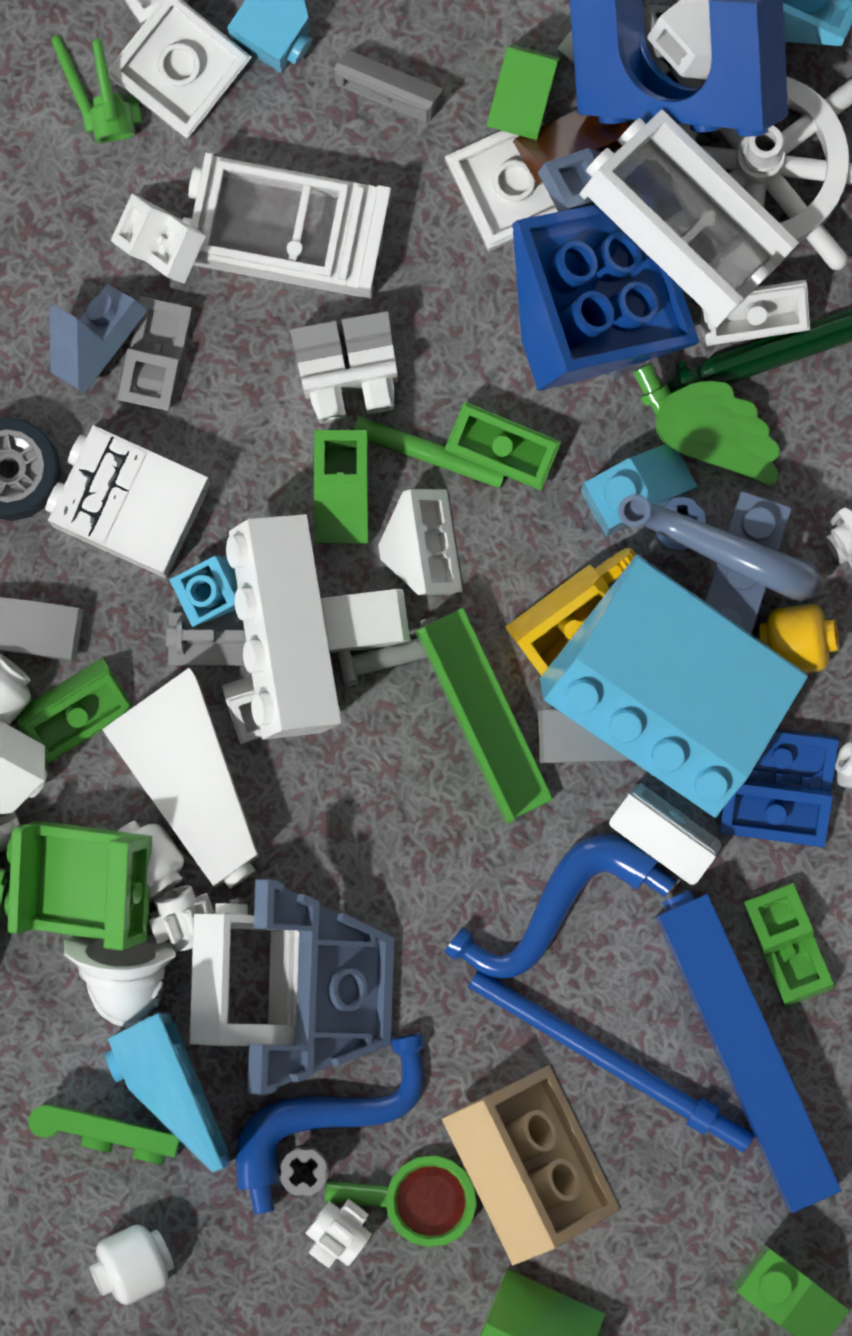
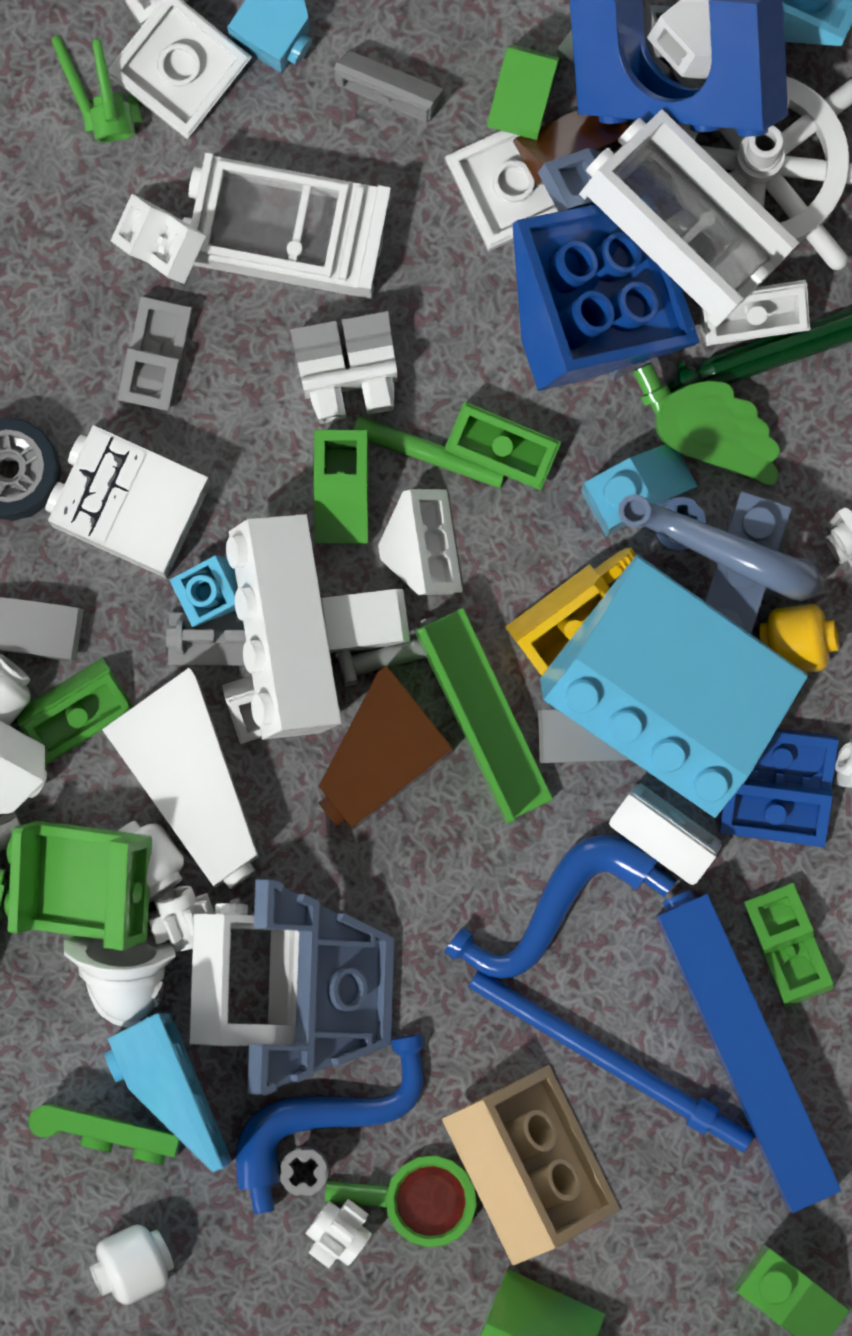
sand blue slope [49,284,147,394] -> none
none -> reddish brown slope [318,665,453,830]

